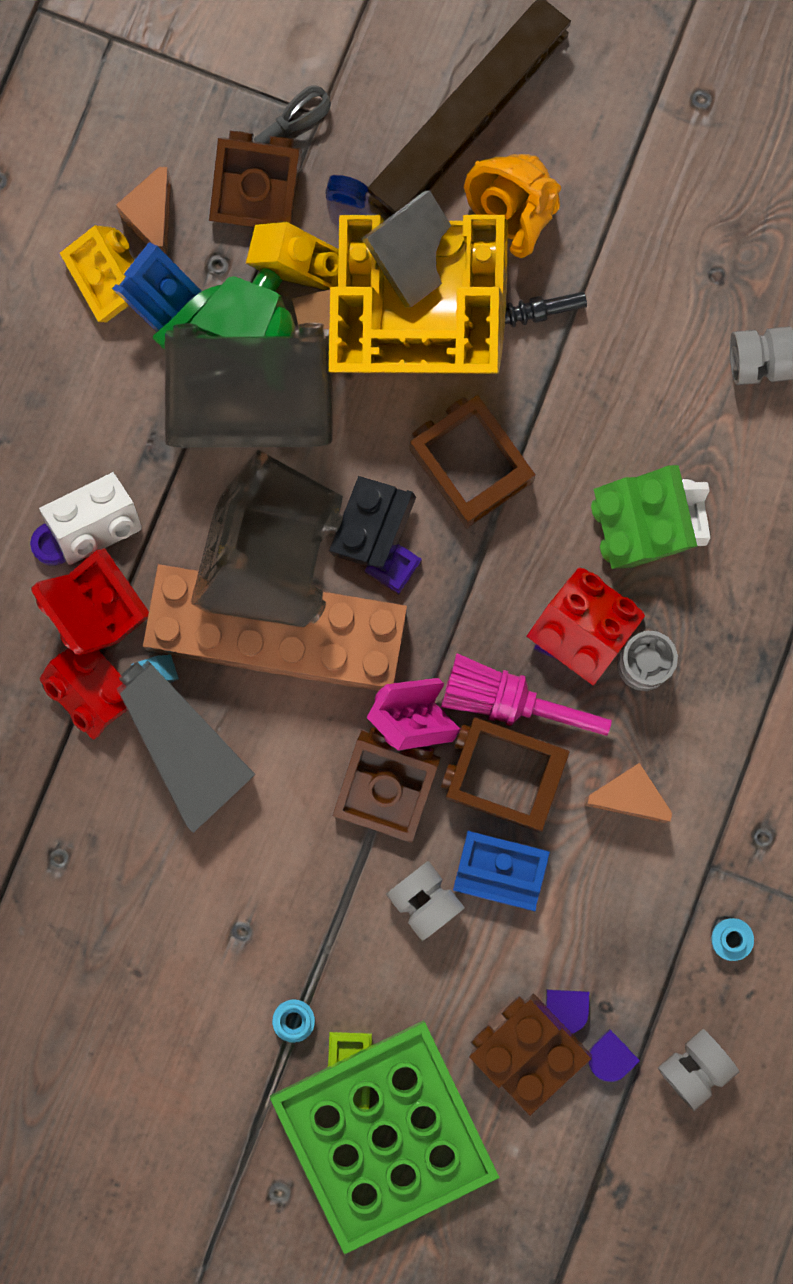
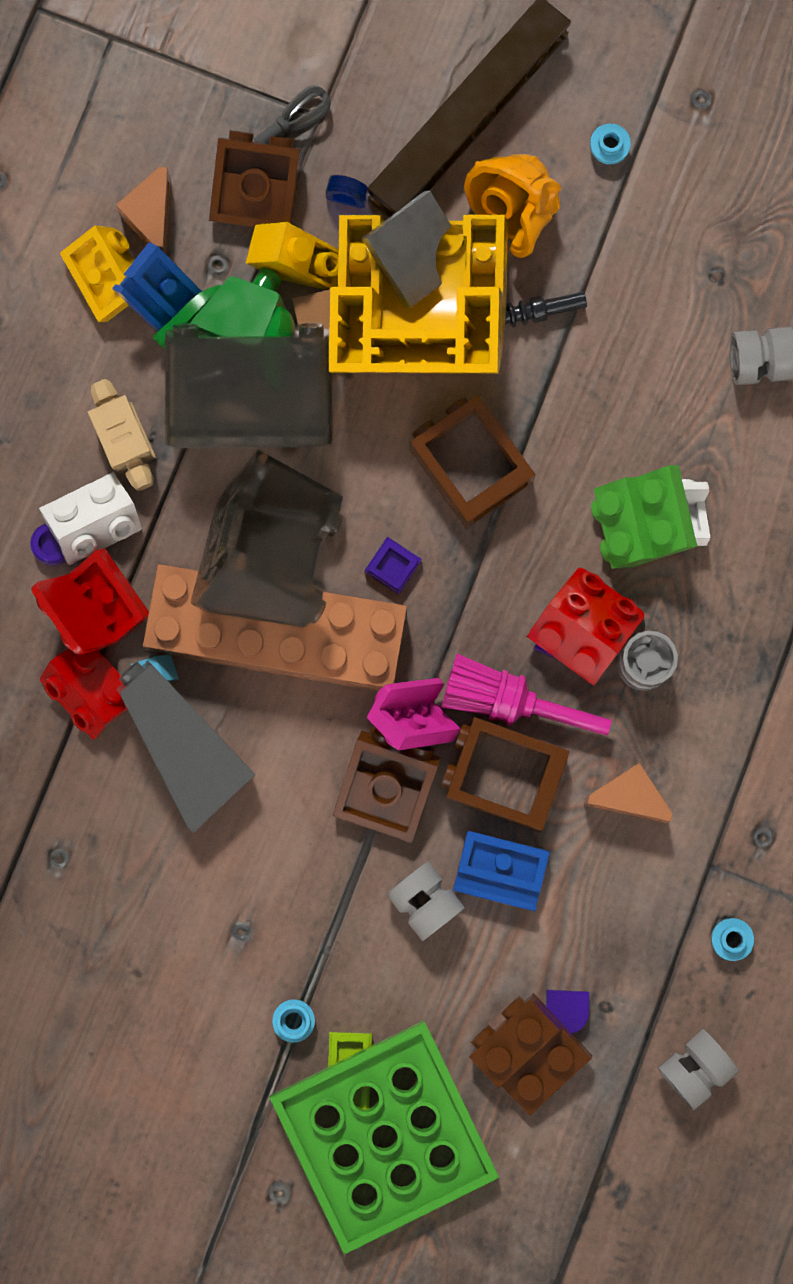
black plate [329,476,416,572] -> none
dark purple tile [588,1029,640,1082] -> none
none -> tan piece [88,379,156,491]
none -> medium azure plate [590,123,631,165]

